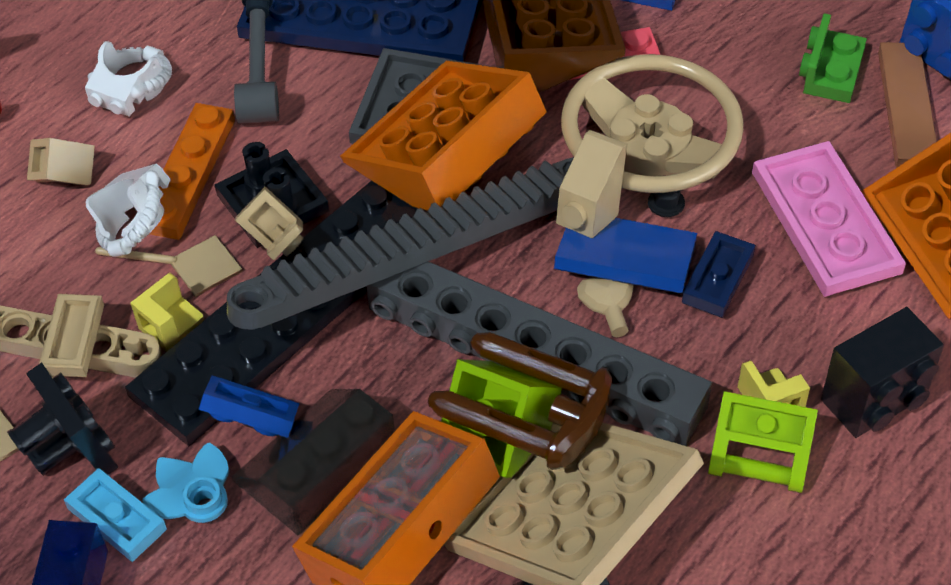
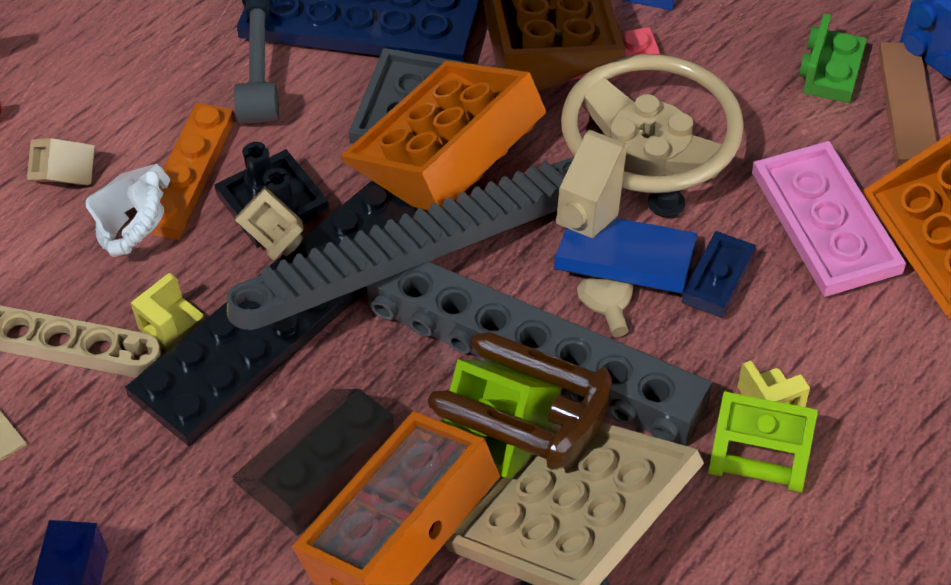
black plate [7,362,118,476] -> none
tan tile [39,294,104,377] -> none
medium azure plate [64,468,167,562] -> none
white piece [85,41,172,116] -> none
tan piece [95,235,243,297] -> none
medium azure plate [142,443,229,523] -> none
blue plate [199,375,299,438] -> none
black brick [821,307,944,438] -> none

